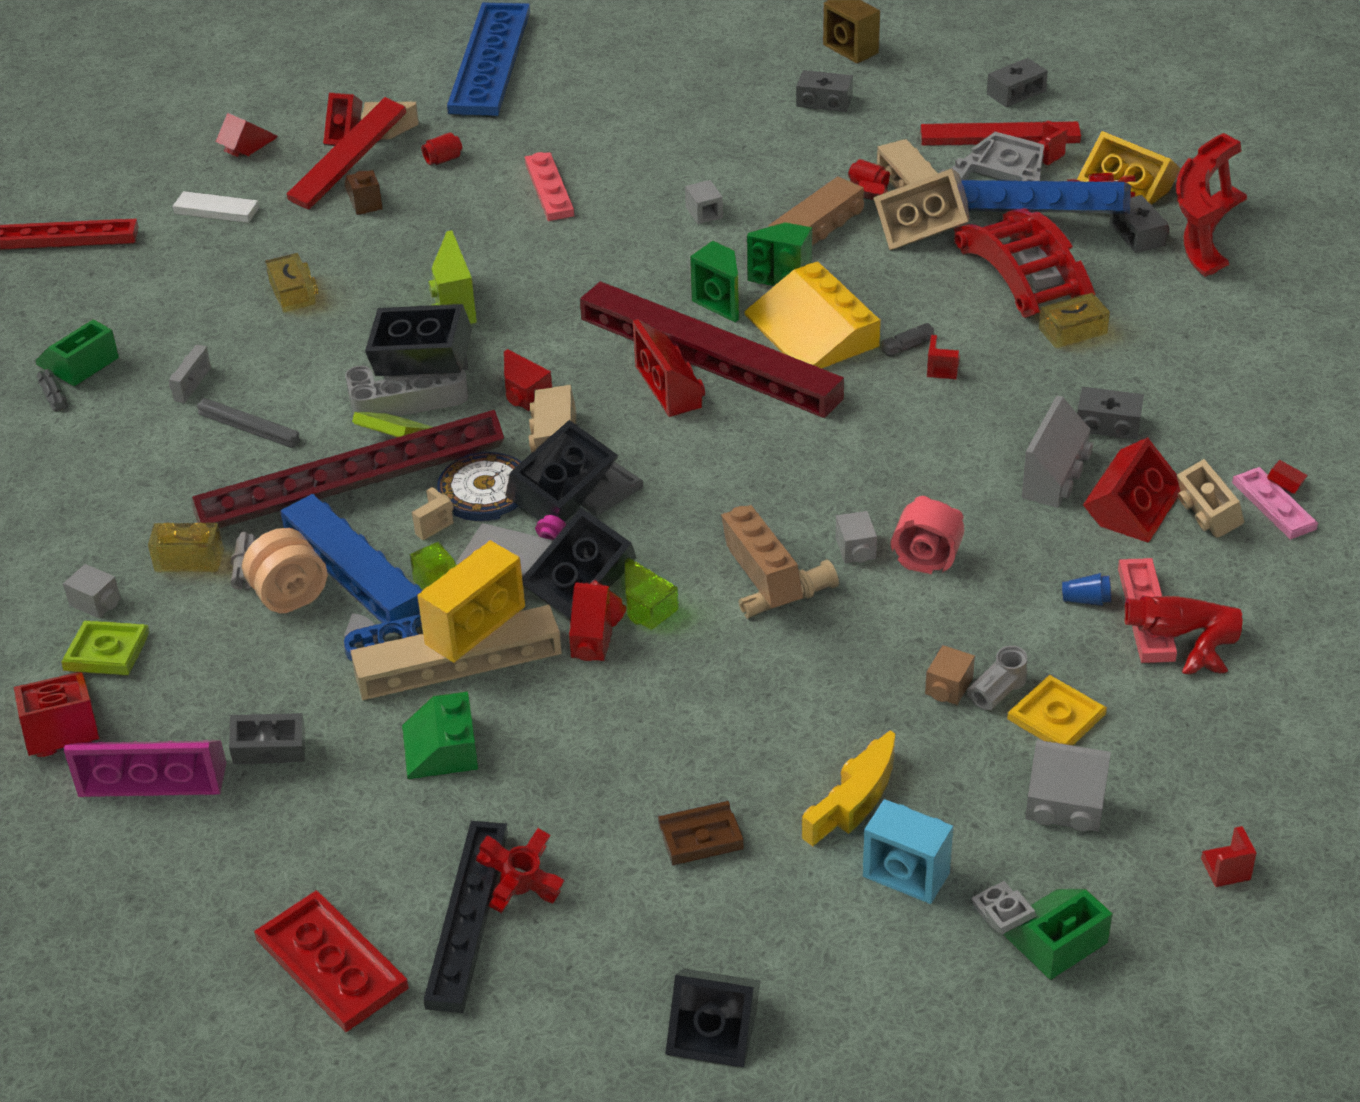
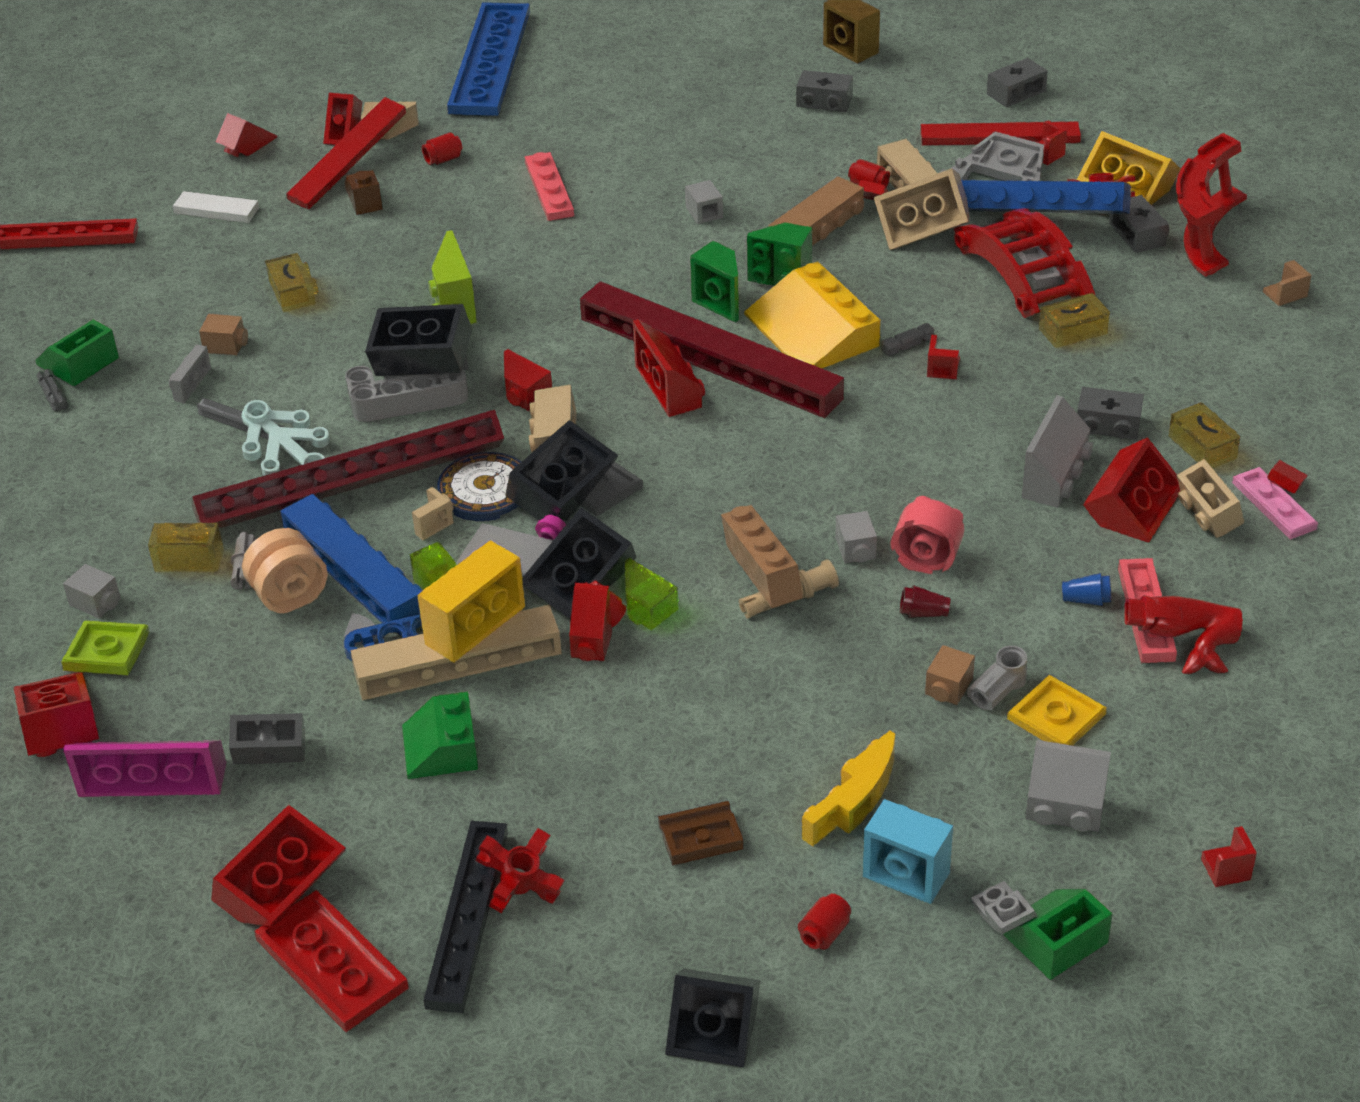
lime tile [352,412,432,437] -> none
none -> medium nougat brick [199,314,248,355]
none -> red slope [211,805,346,927]
none -> light aqua plant [242,400,329,476]
none -> red brick [798,893,851,950]
none -> dark red cone [900,585,951,618]
none -> clear yellow brick [1168,402,1241,468]
none -> medium nougat panel [1263,260,1312,306]

